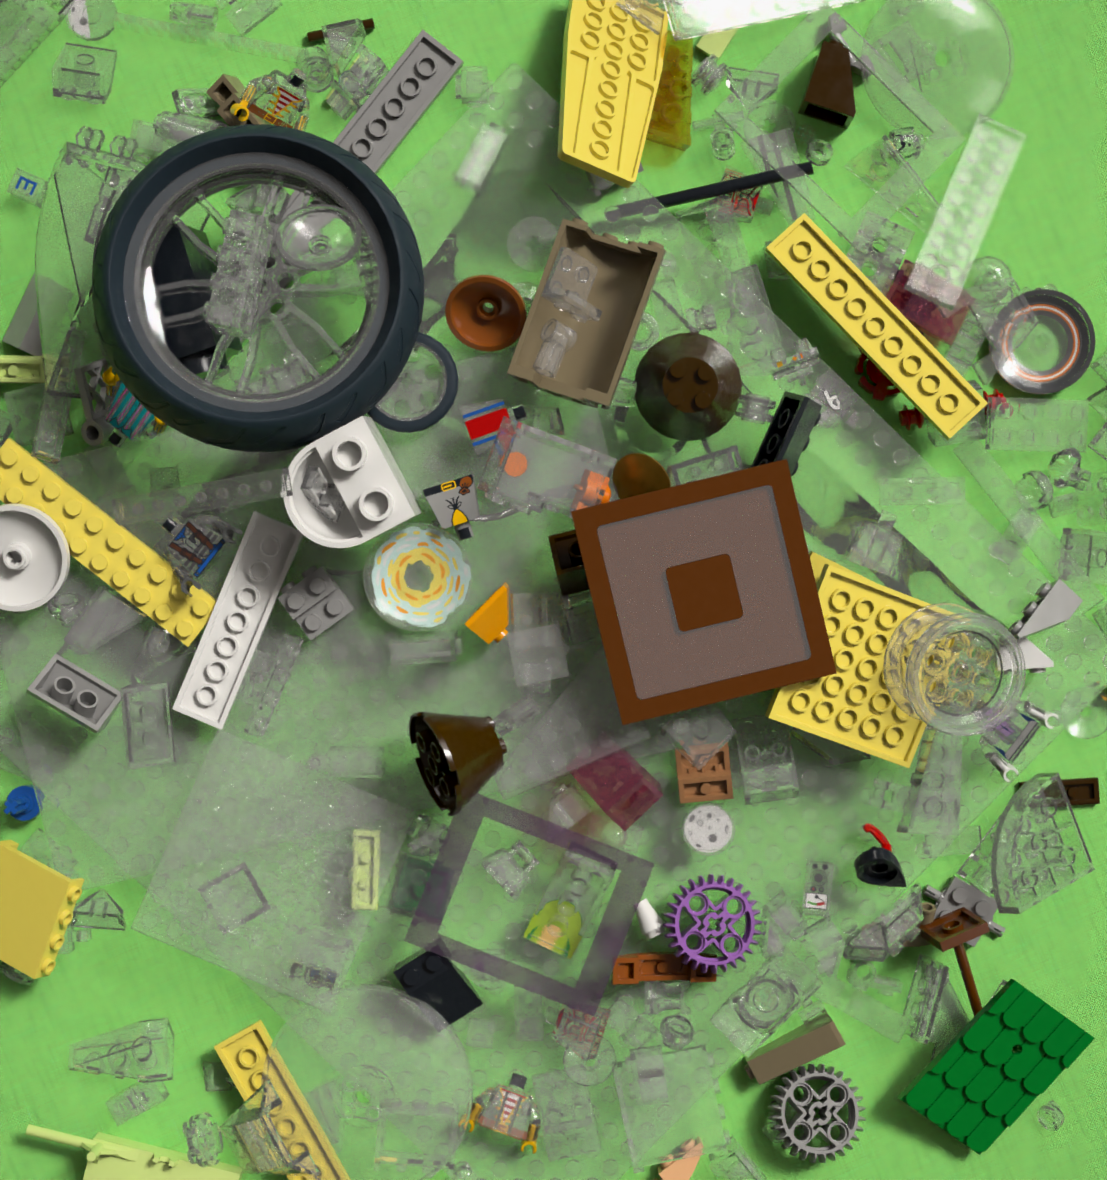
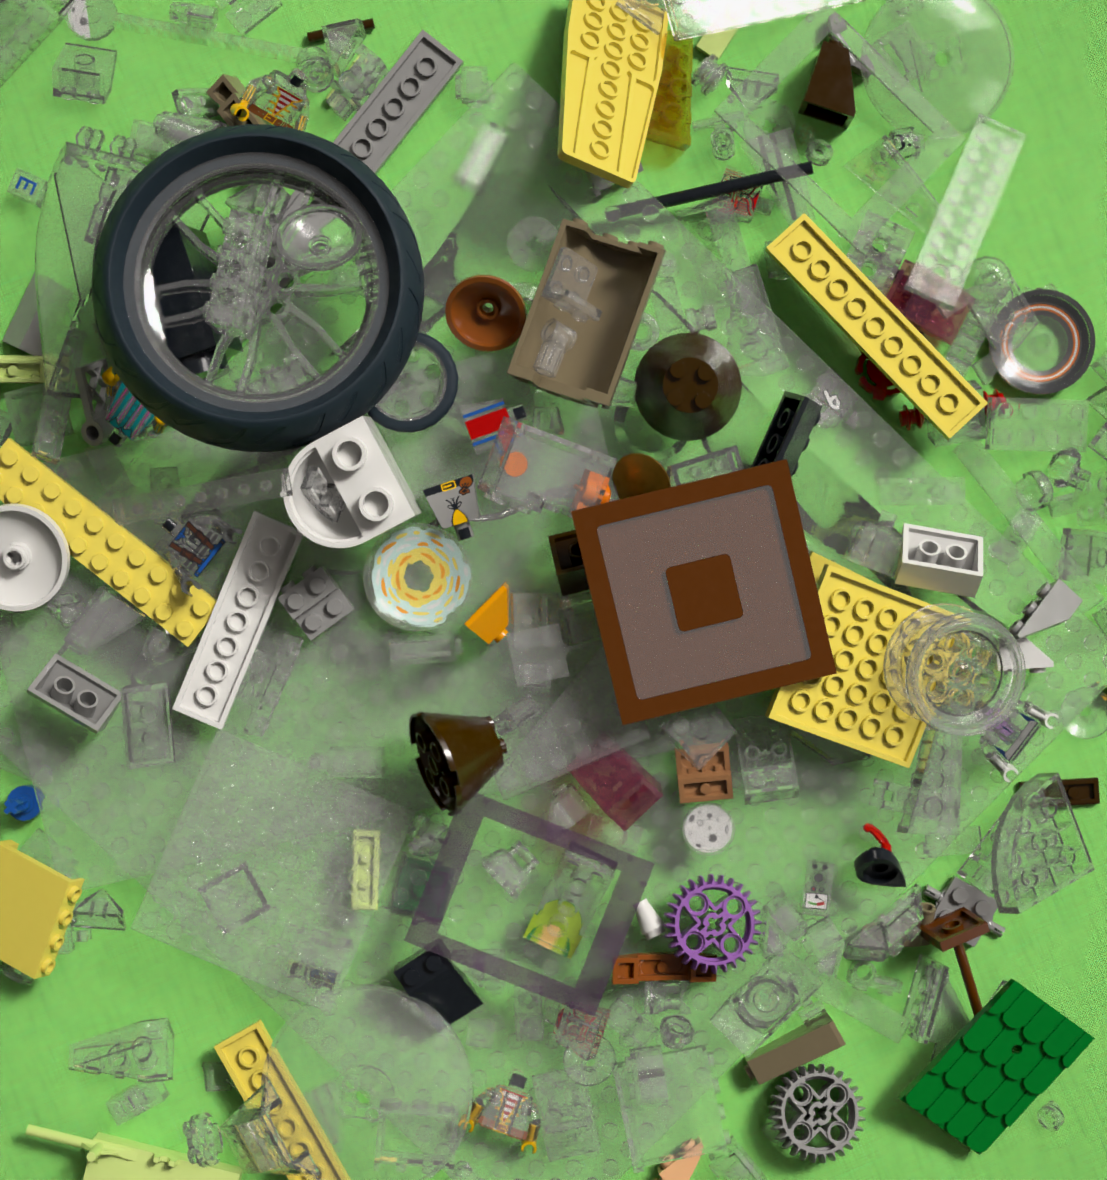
clear wheel [735,393,776,425] -> none
clear hips [770,338,820,386] -> none
none -> white slope [895,523,983,598]

